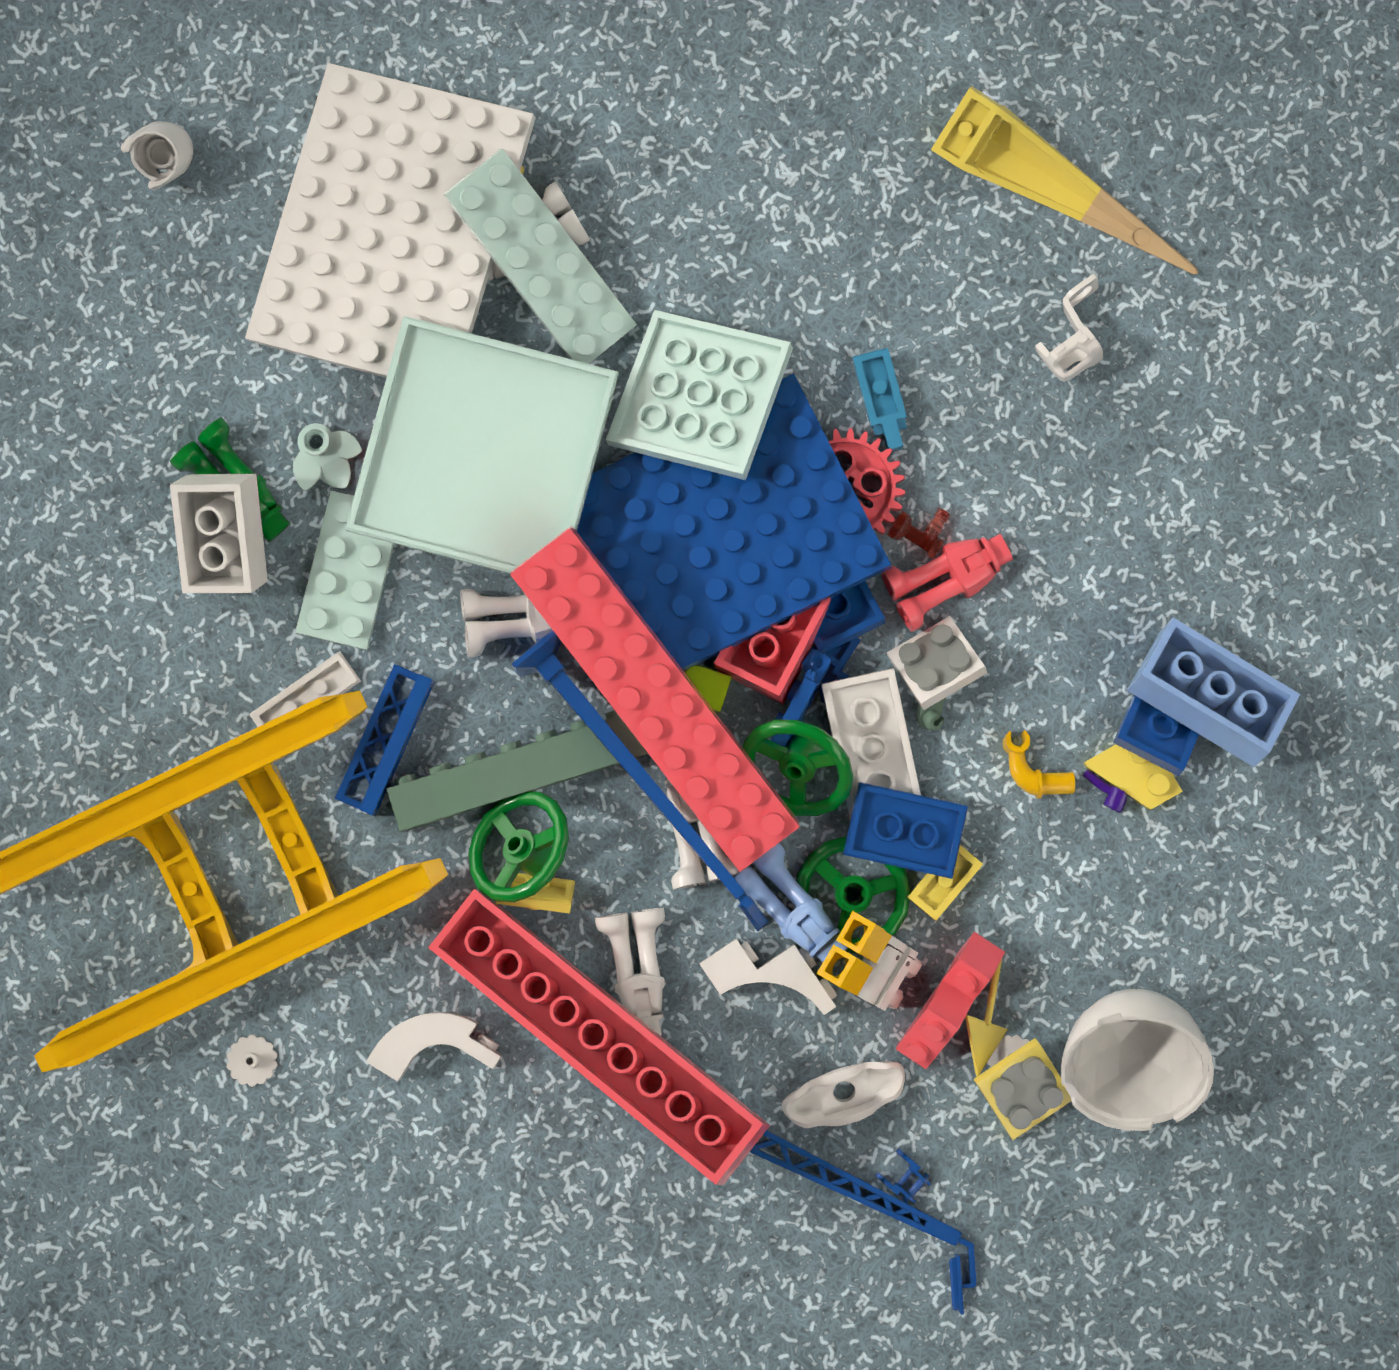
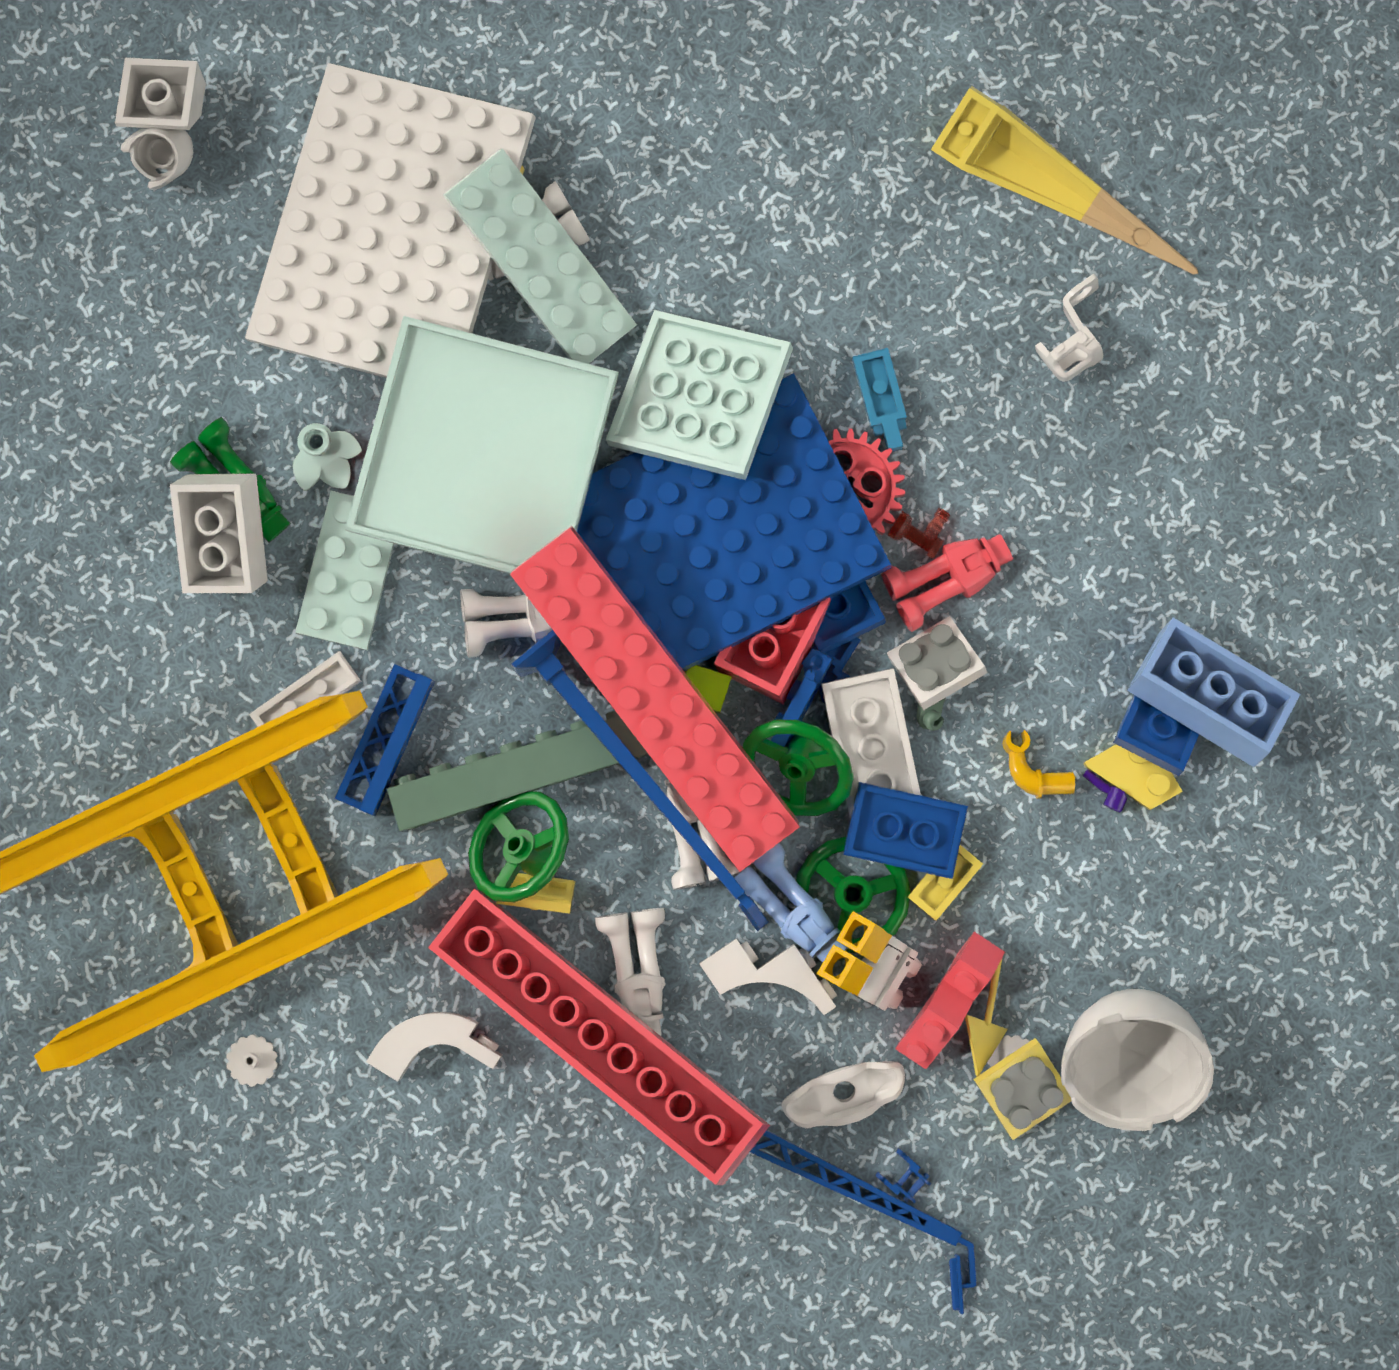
none -> white slope [115,58,206,130]

